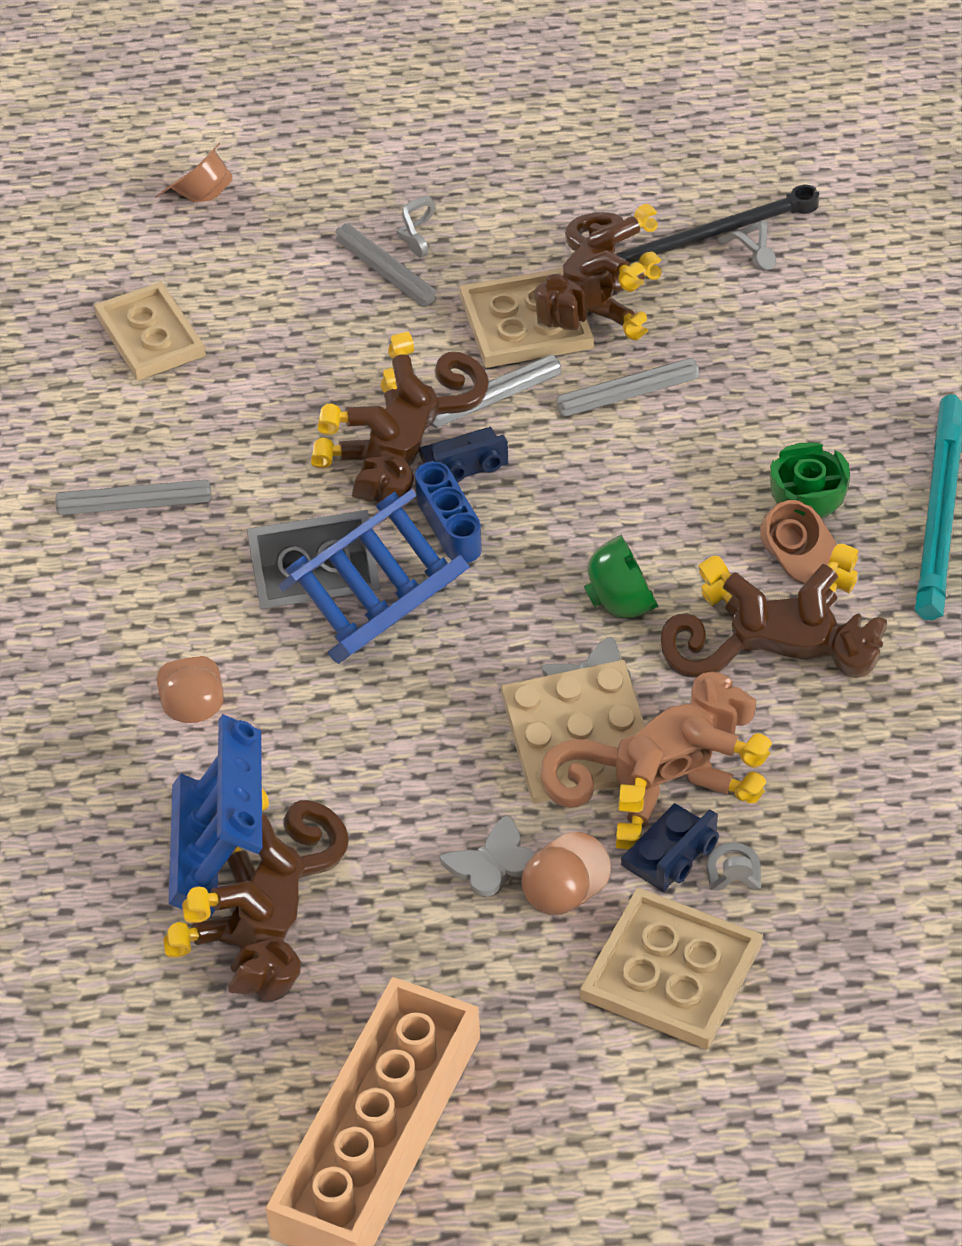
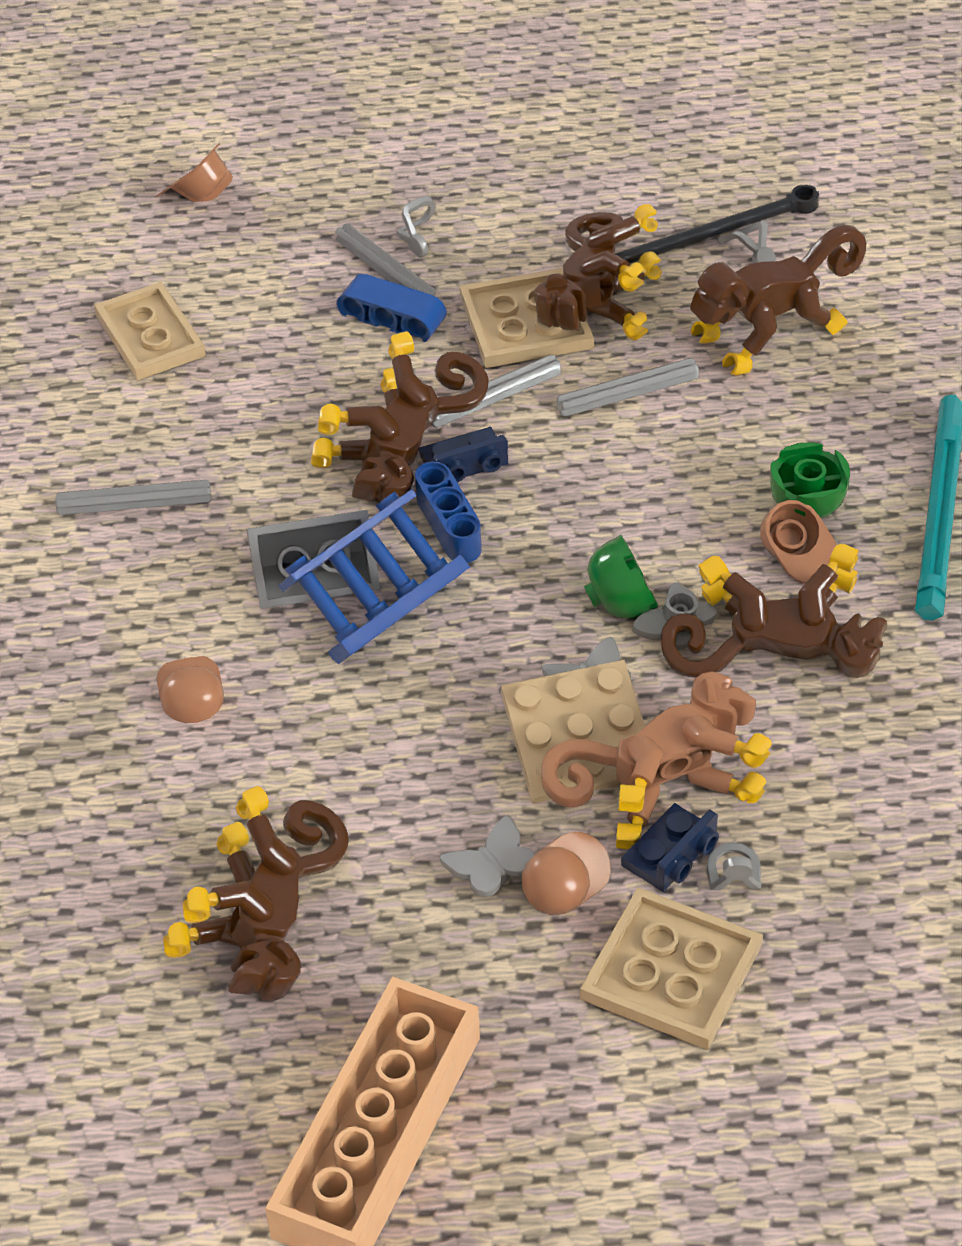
blue fence [168,714,262,920] -> none
none -> blue beam [336,274,447,342]
none -> light grey animal [633,582,717,650]
none -> reddish brown animal [690,225,867,375]

